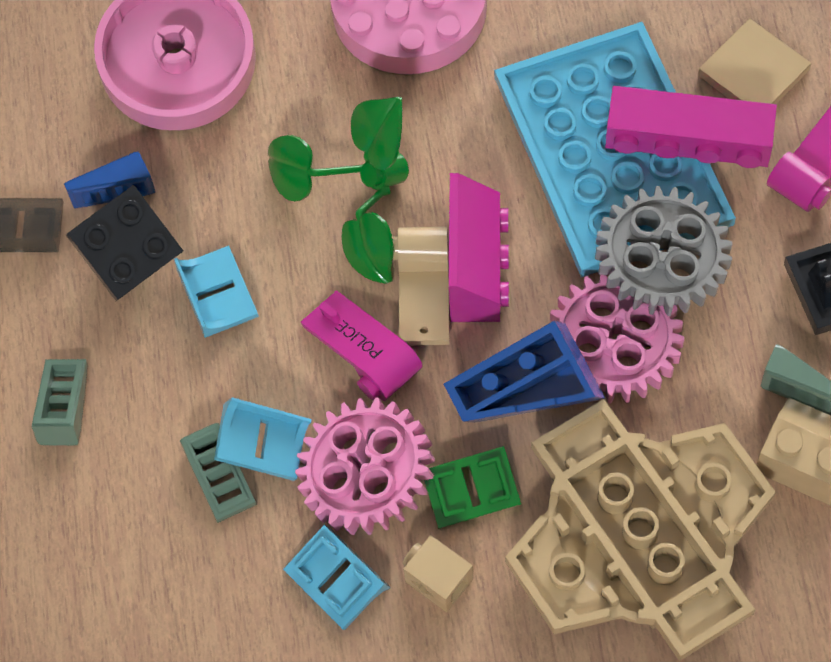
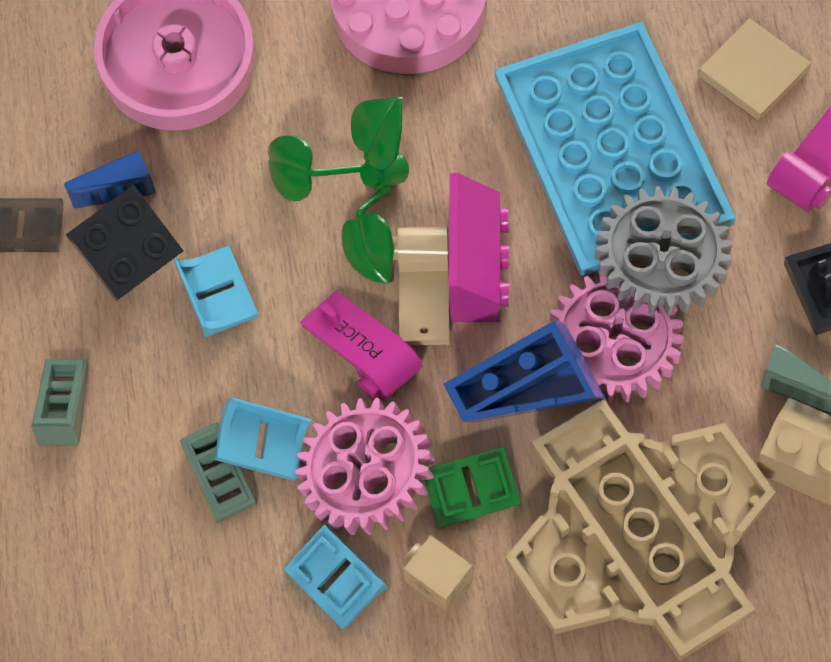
dark pink brick [605,86,777,168] -> none

